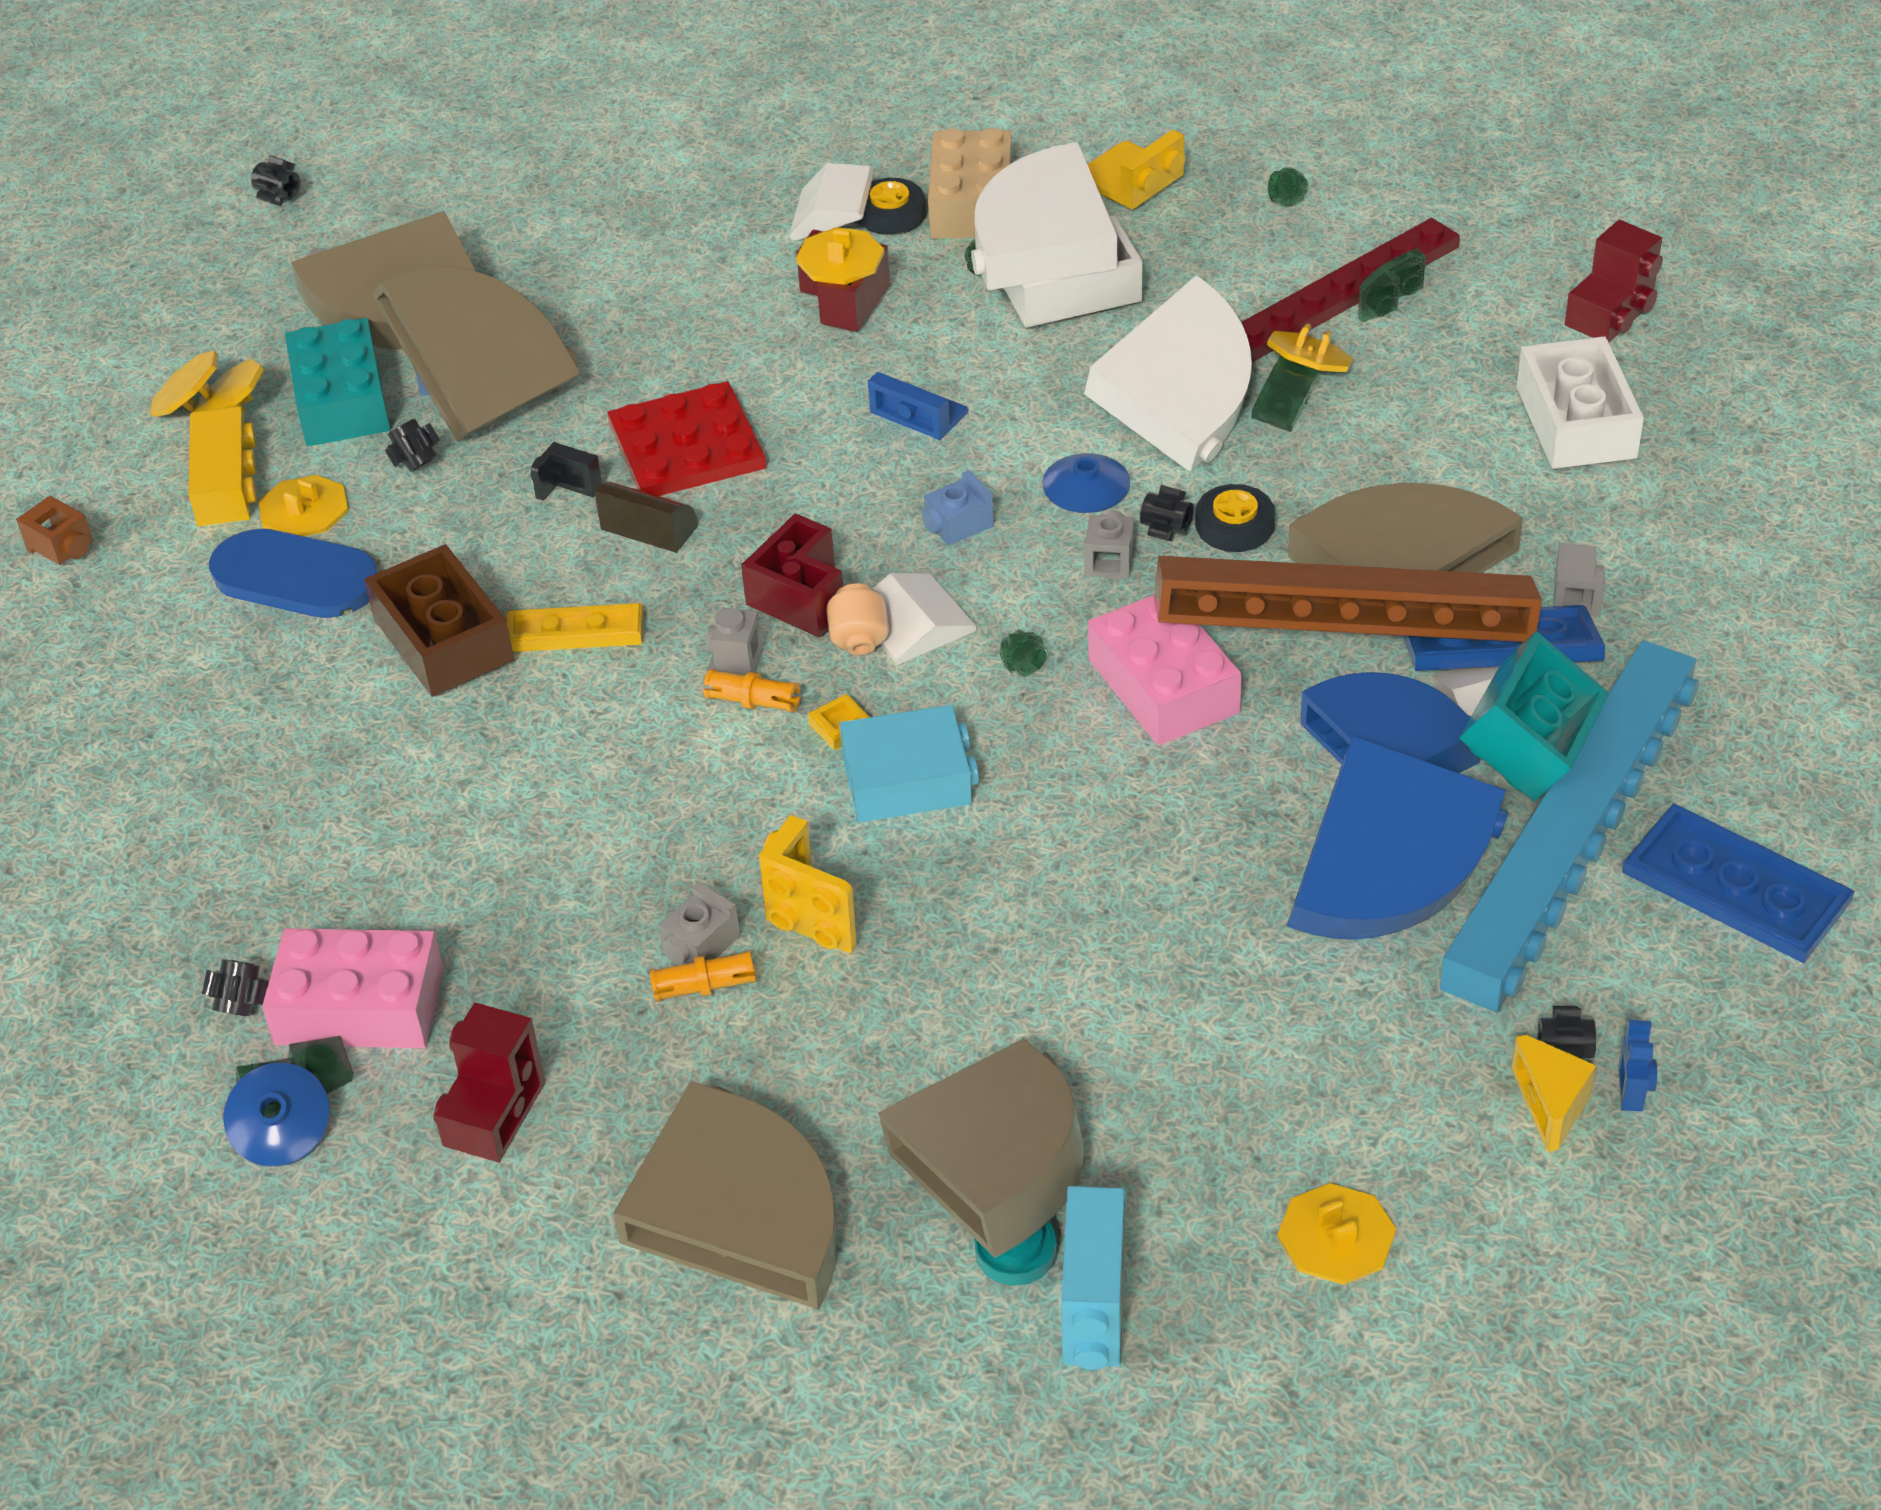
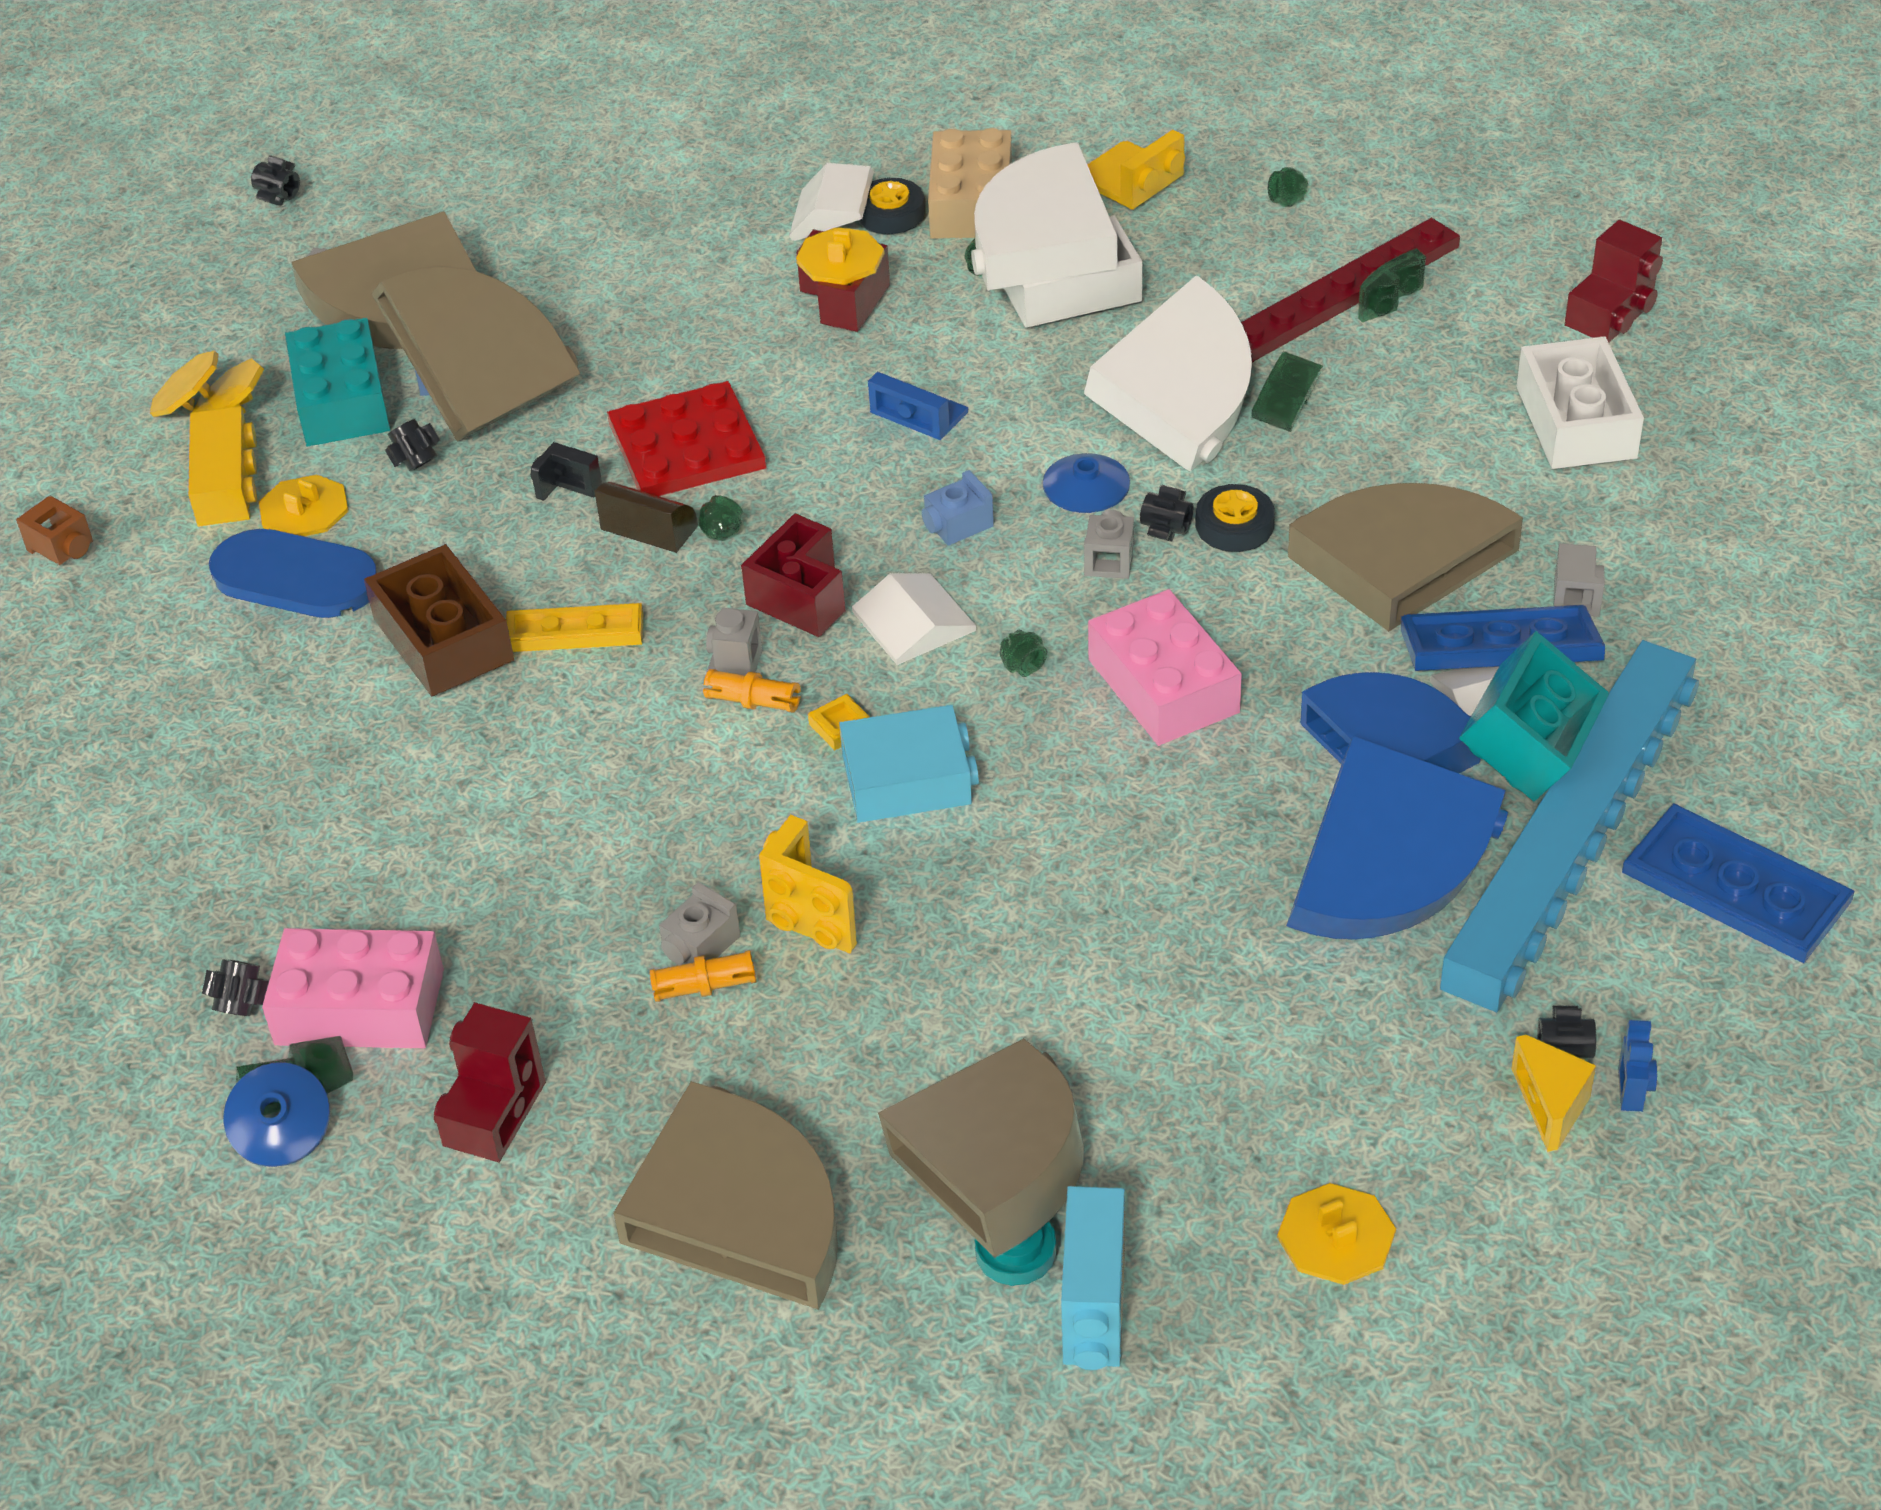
light nougat head [826,583,889,656] -> none
dark orange brick [1154,555,1542,642] -> none
yellow piece [1266,324,1354,372] -> none
none -> clear green plate [699,495,743,541]

